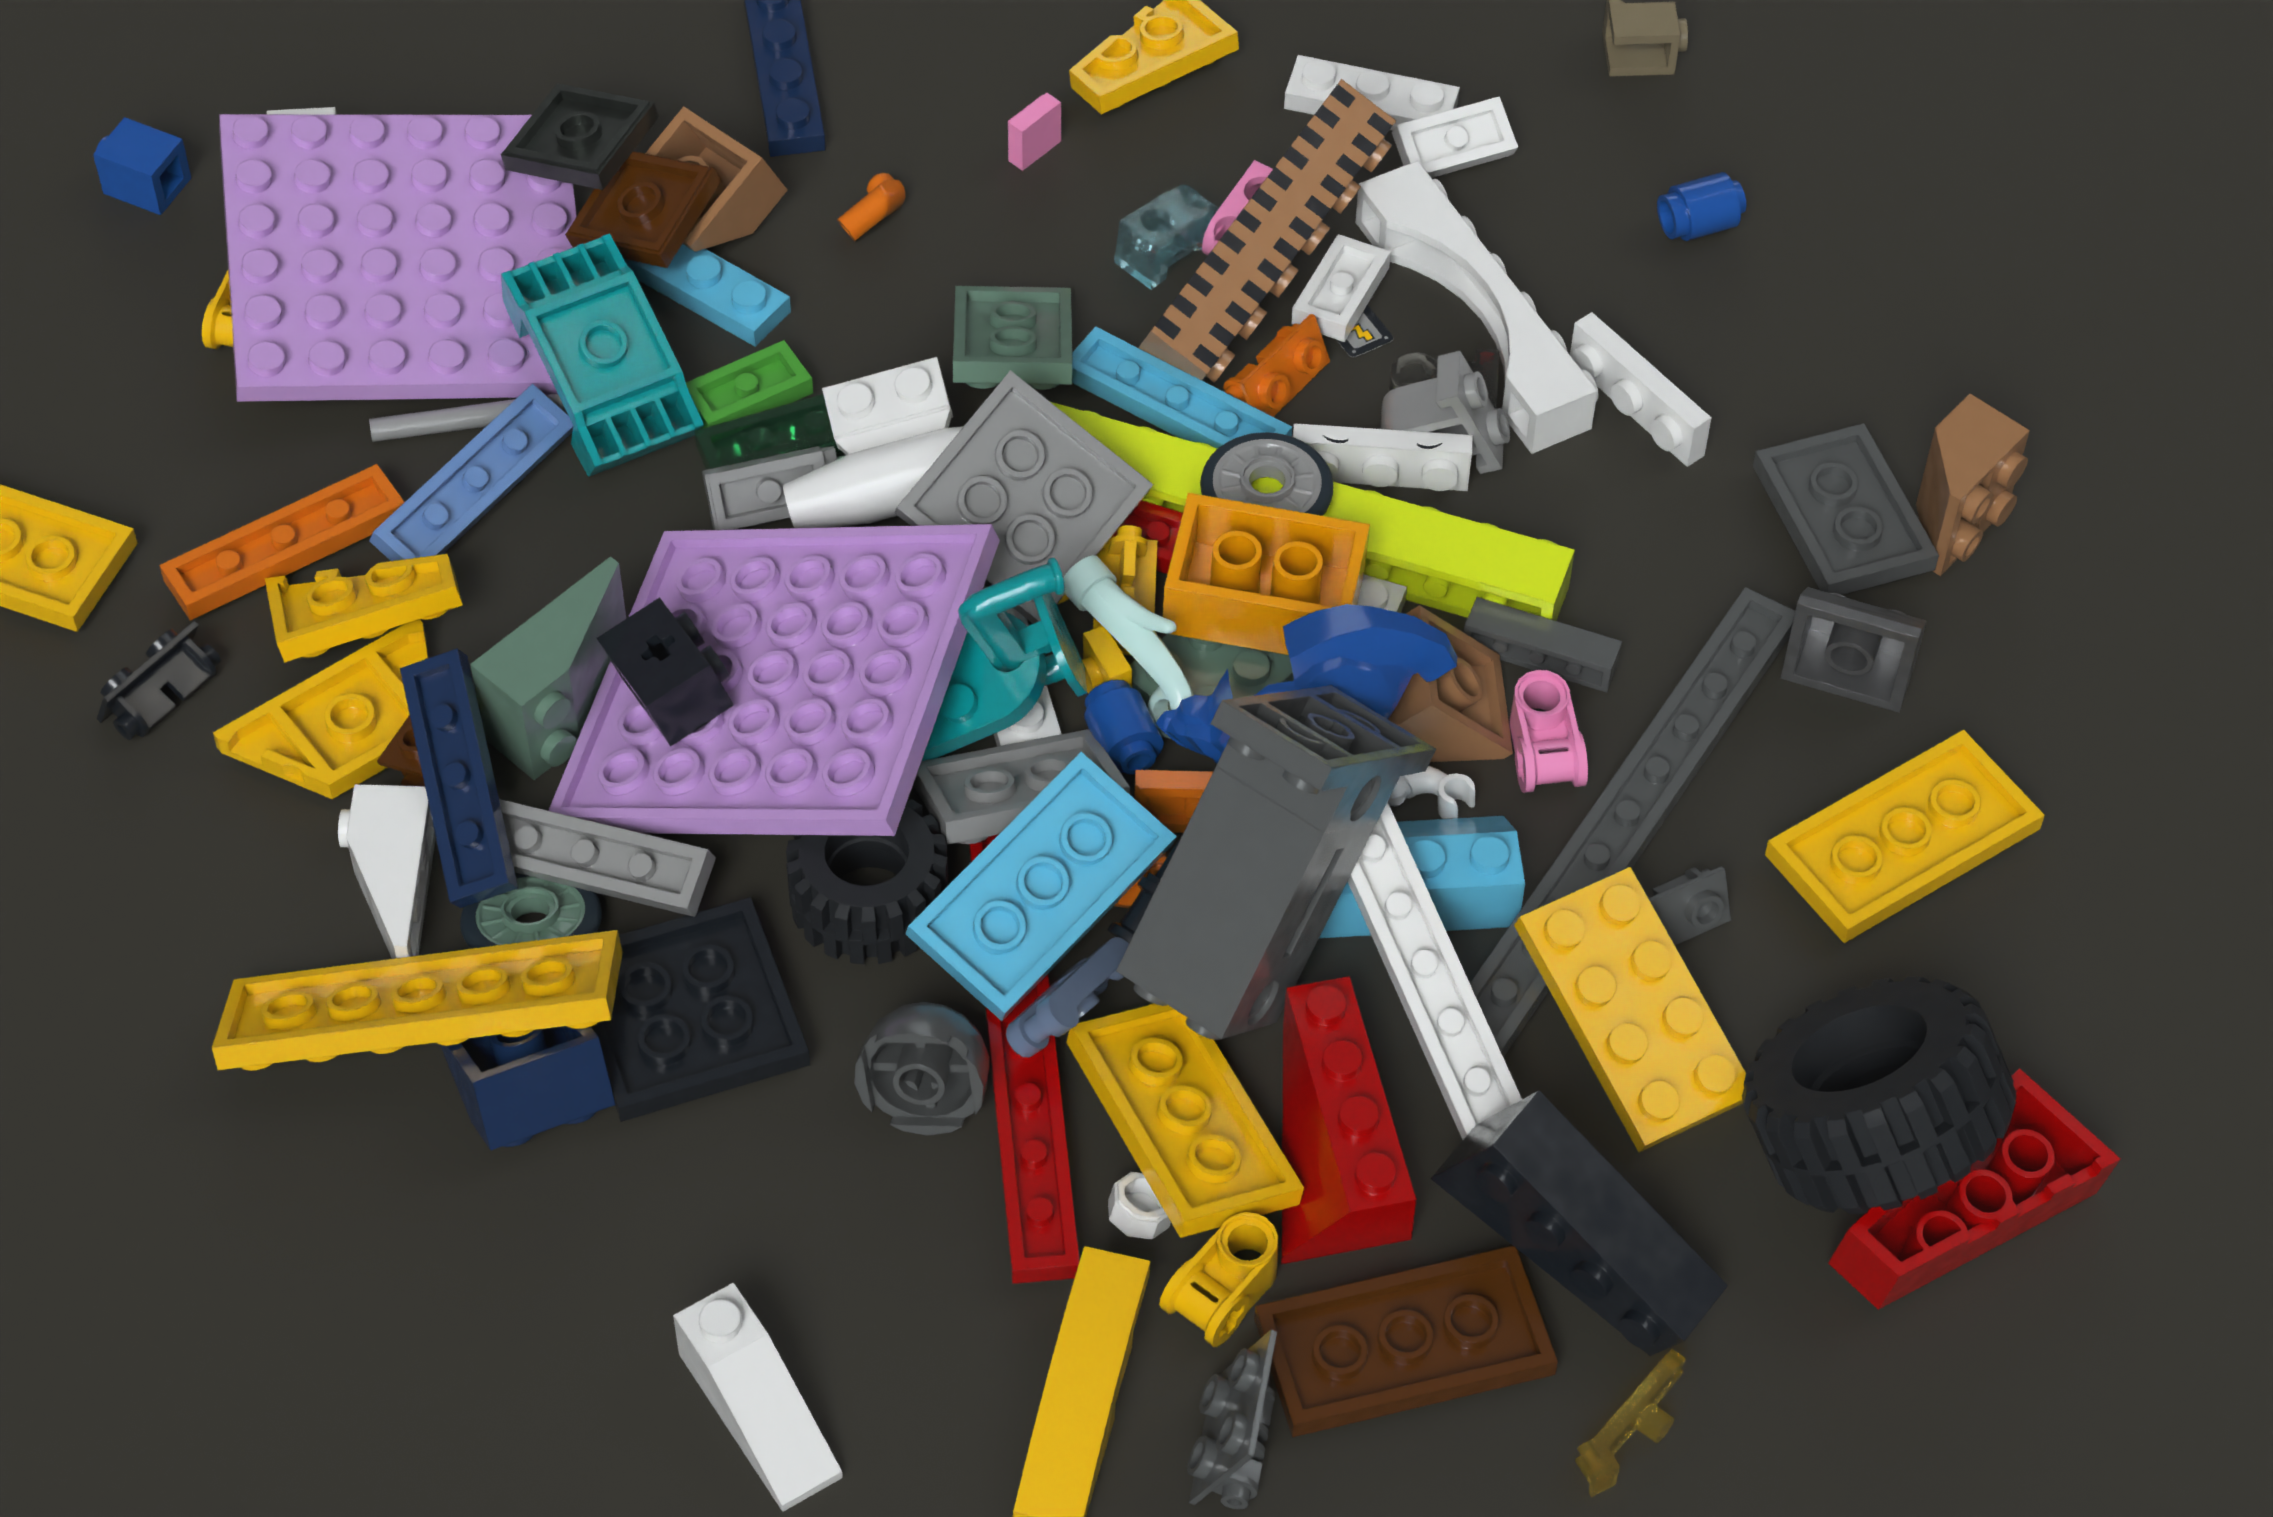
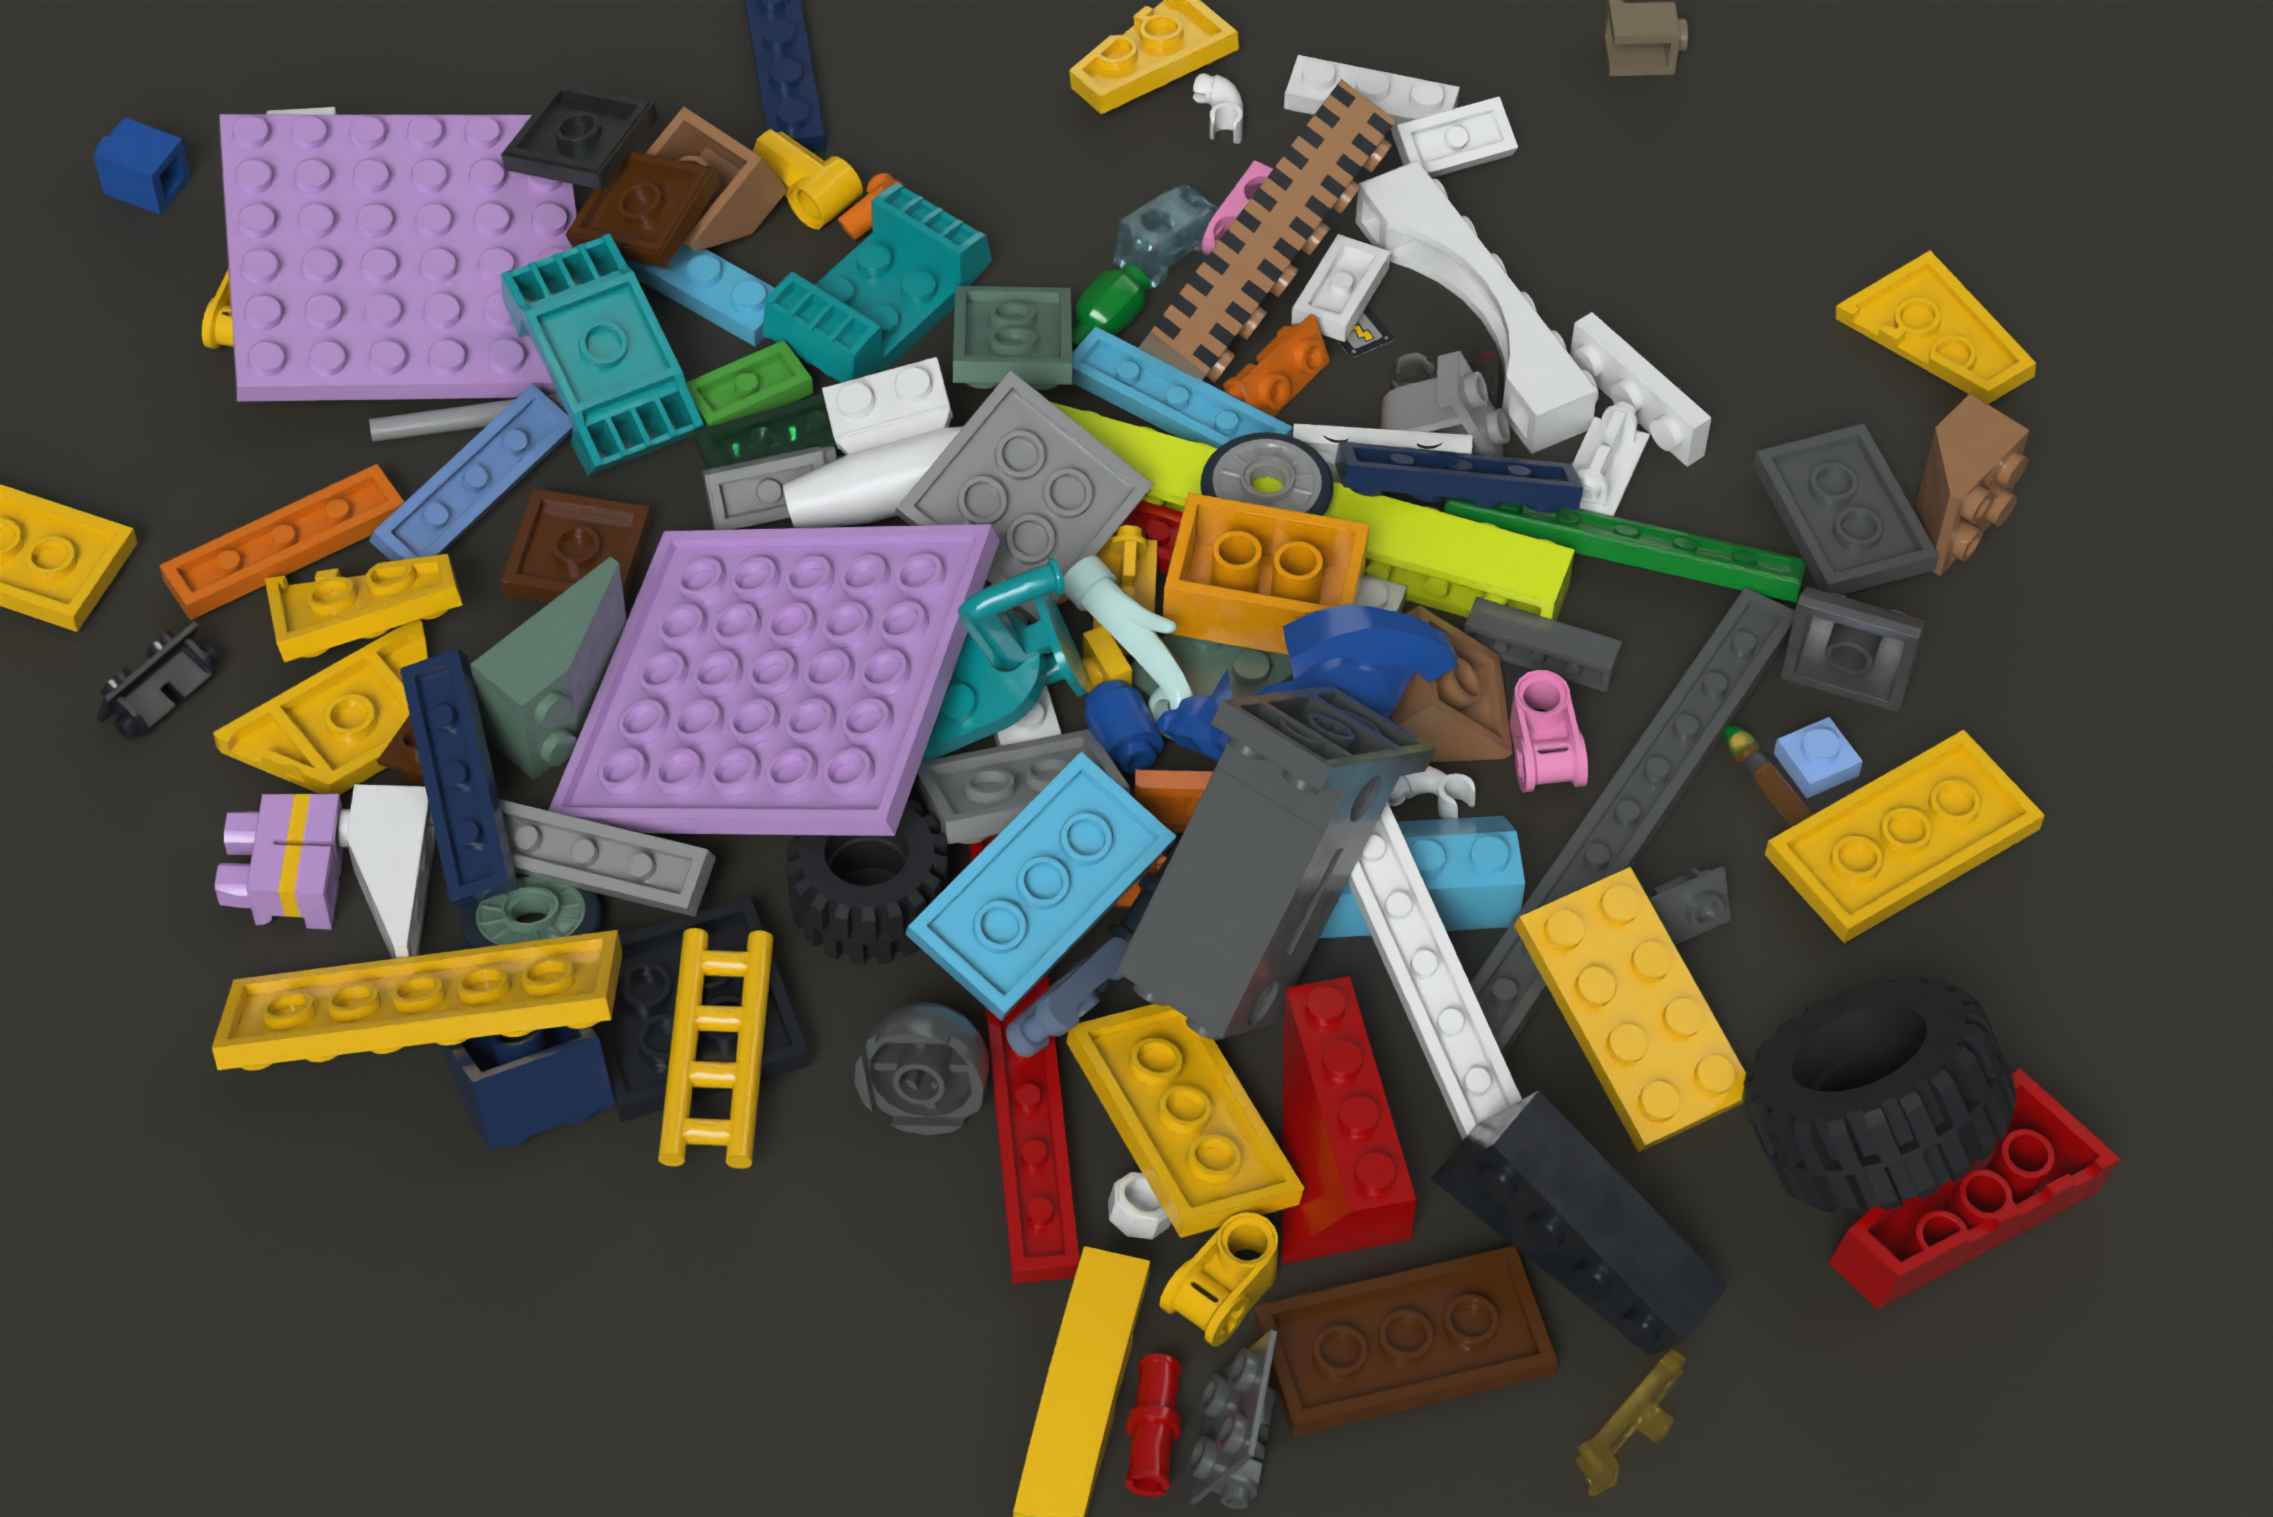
black brick [597,597,734,747] -> none
white slope [673,1283,843,1512] -> none
bright pink tile [1008,93,1061,171] -> none
blue brick [1657,172,1746,241] -> none
none -> lavender hips [215,794,345,930]
none -> reddish brown plate [501,489,651,605]
none -> yellow bar [658,928,774,1169]
none -> yellow piece [752,129,863,230]
none -> teal plate [762,182,992,383]
none -> green plant [1072,263,1151,352]
none -> red pin [1125,1354,1182,1497]
none -> white arm [1193,73,1243,144]
none -> dark blue plate [1335,441,1583,513]
none -> green tile [1443,497,1807,603]
none -> white hinge [1572,401,1650,516]
none -> clear orange piece [1724,725,1813,827]
none -> light blue plate [1774,717,1863,799]
none -> yellow wing [1836,250,2036,404]

